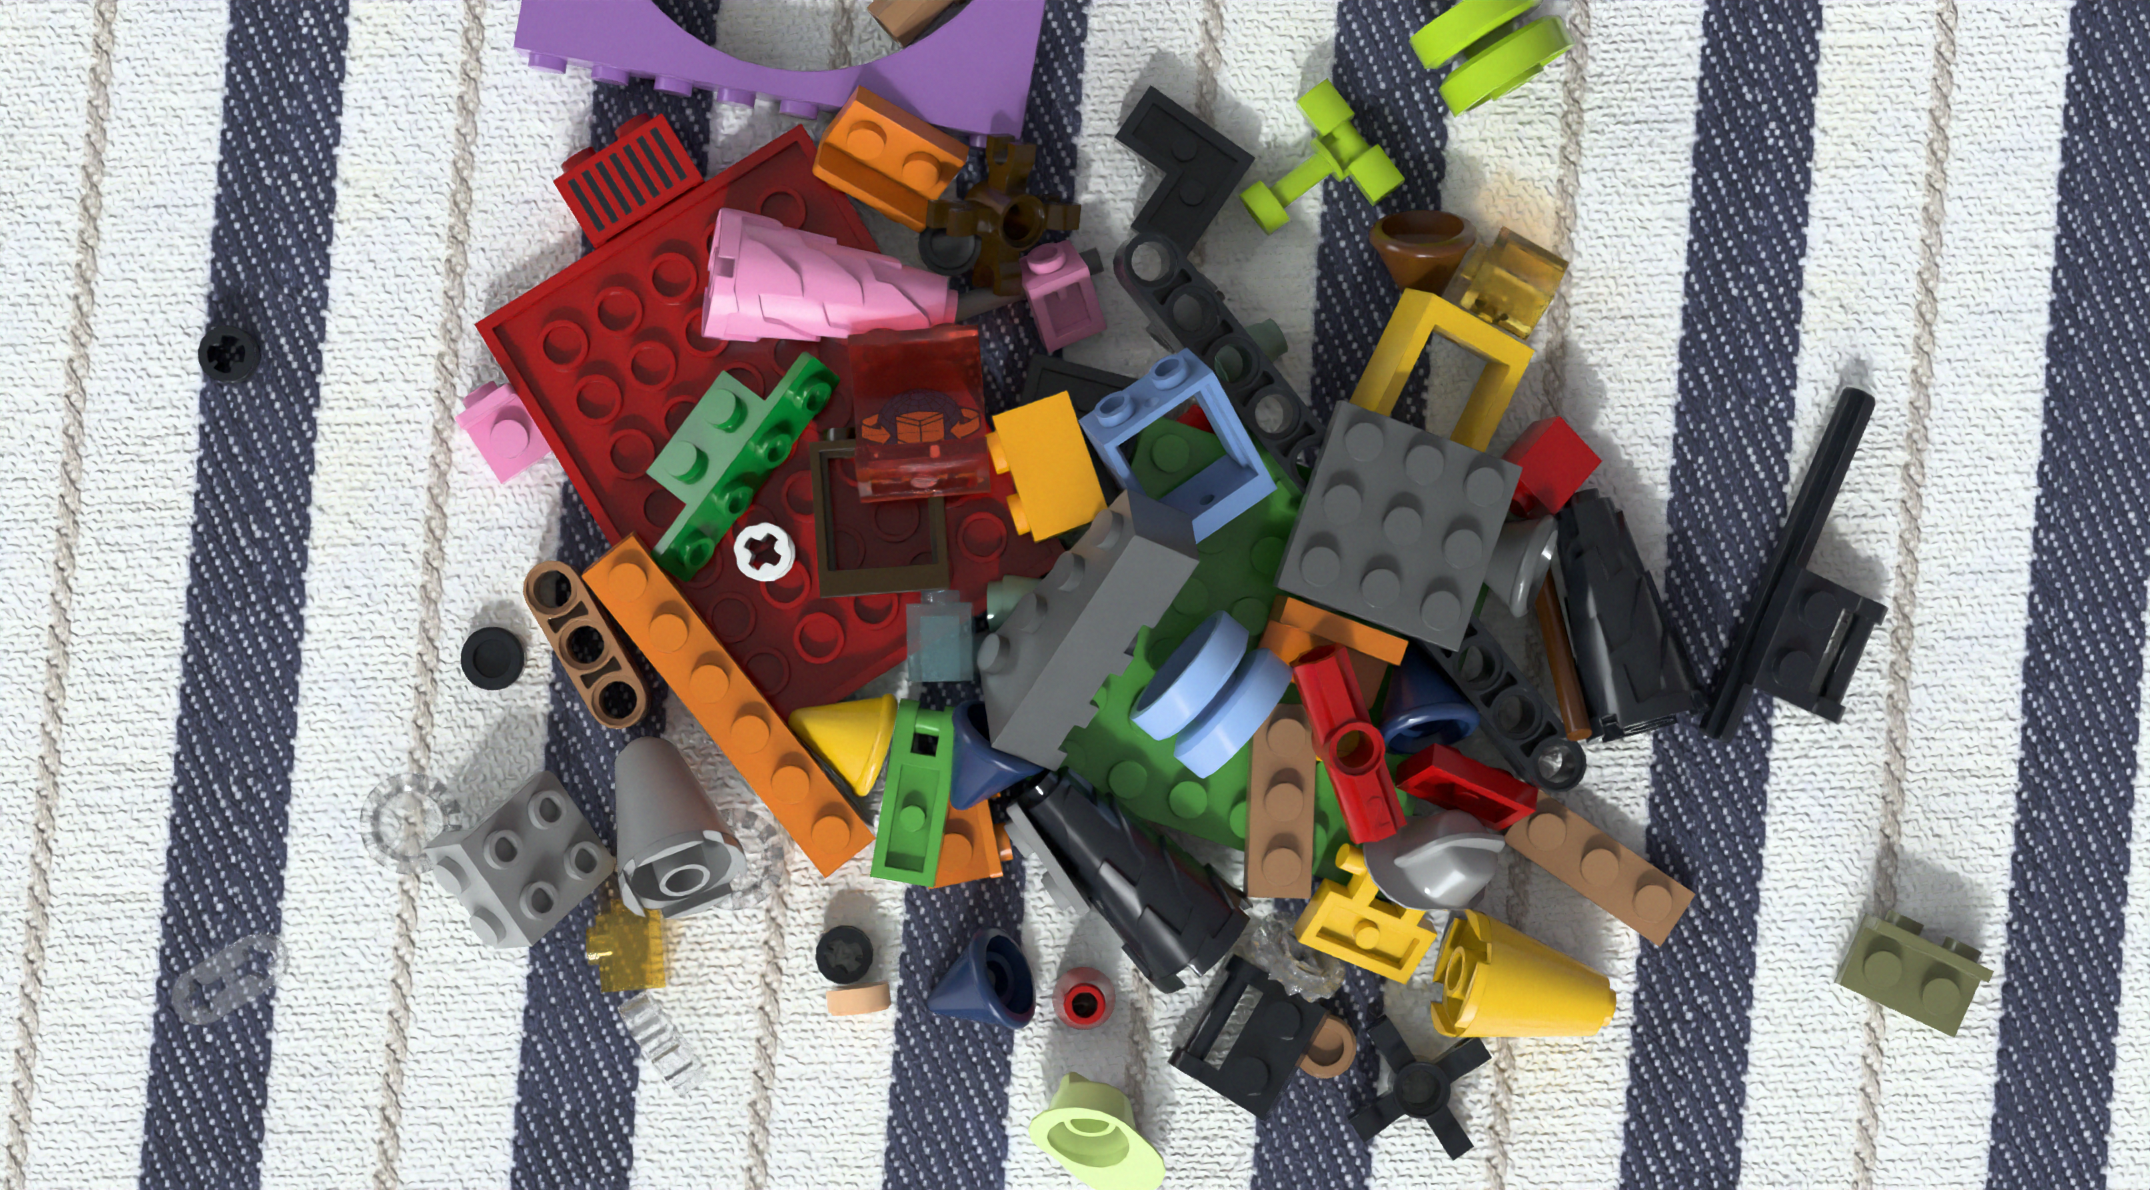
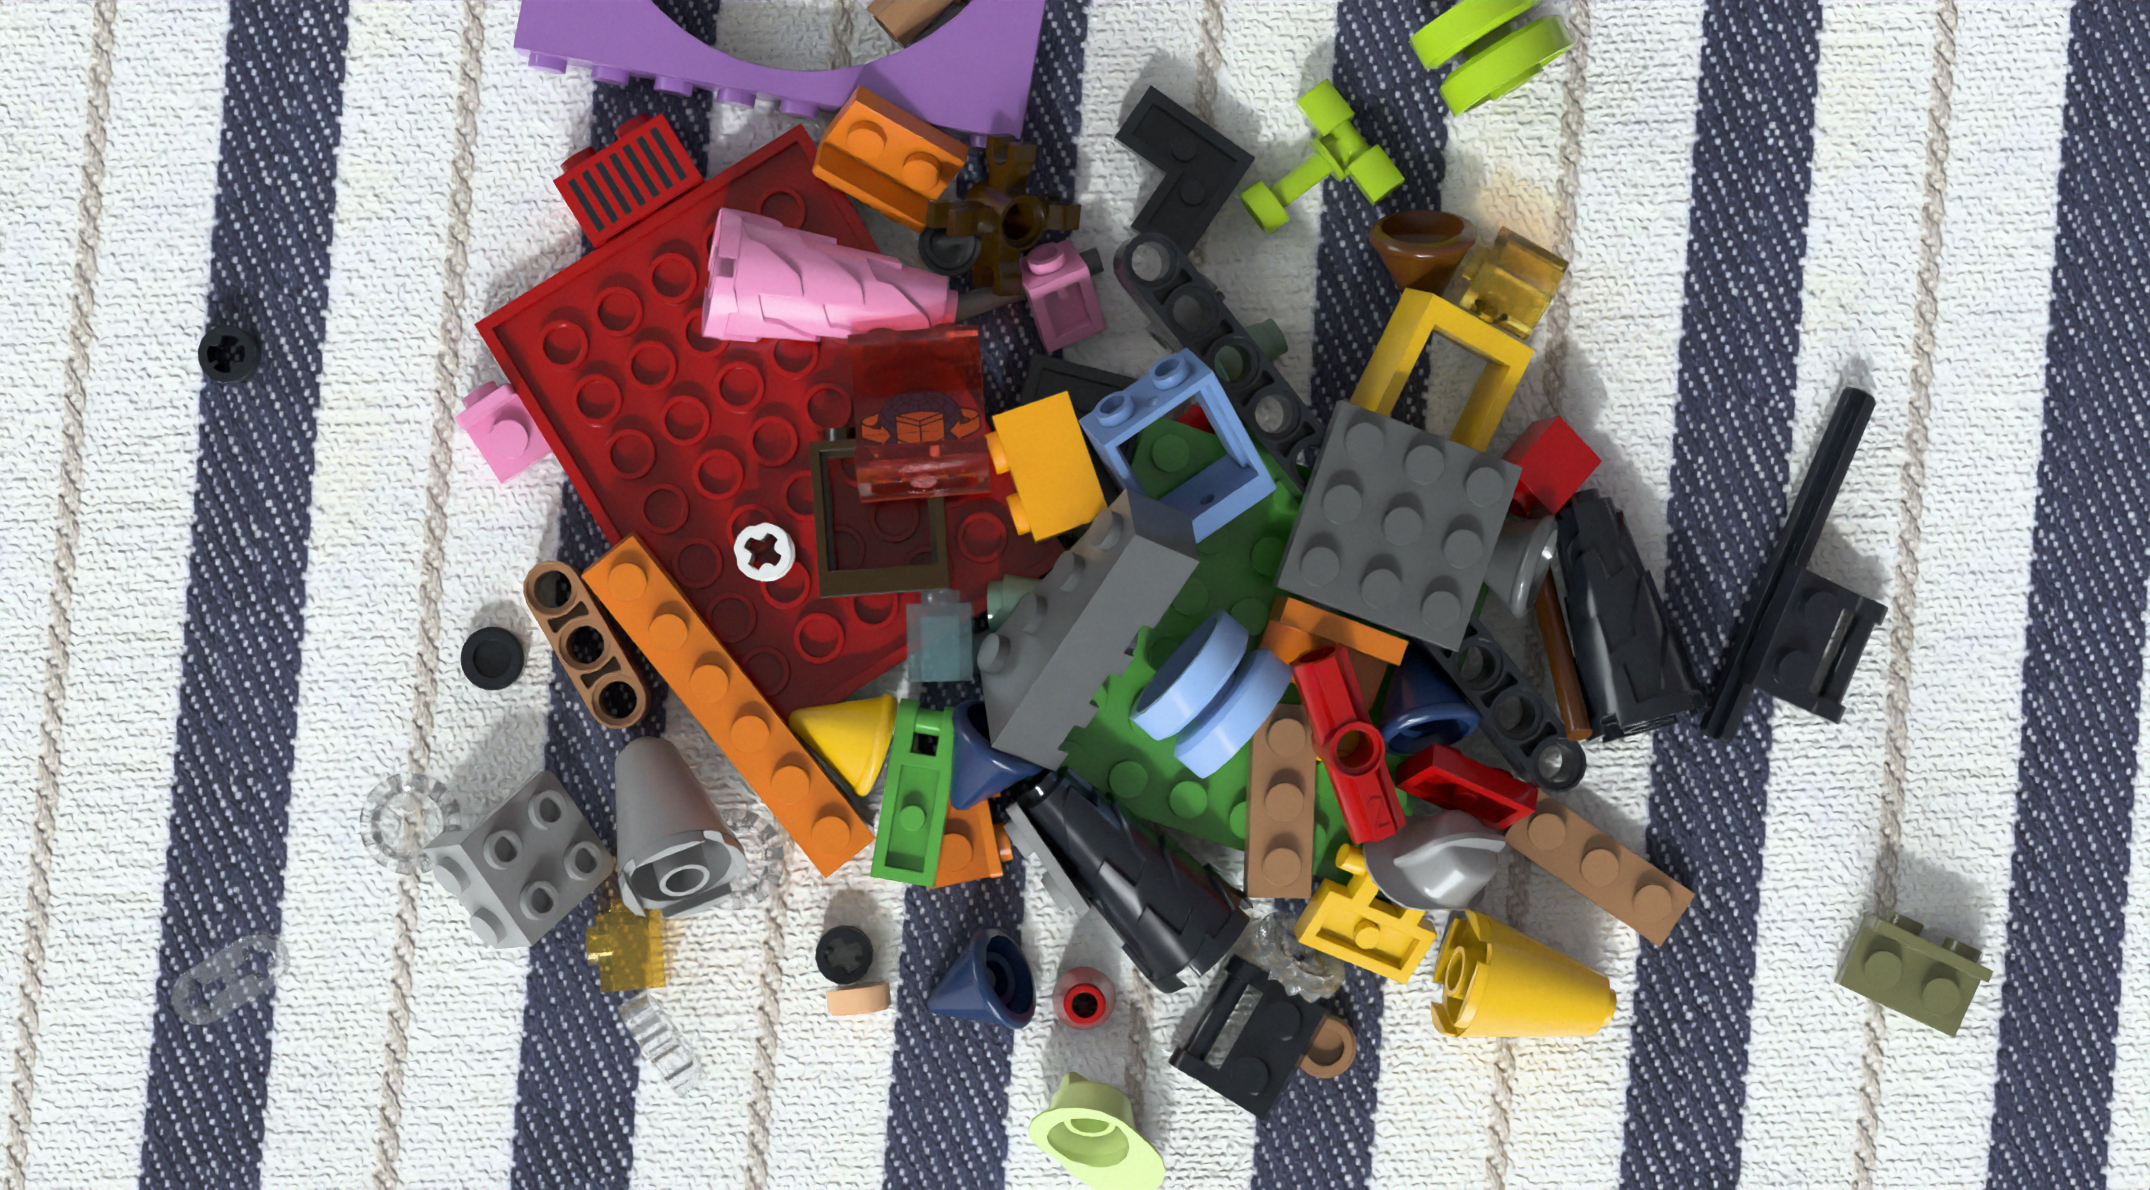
green bracket [646,351,840,582] -> none
black pin [1347,1014,1492,1161] -> none

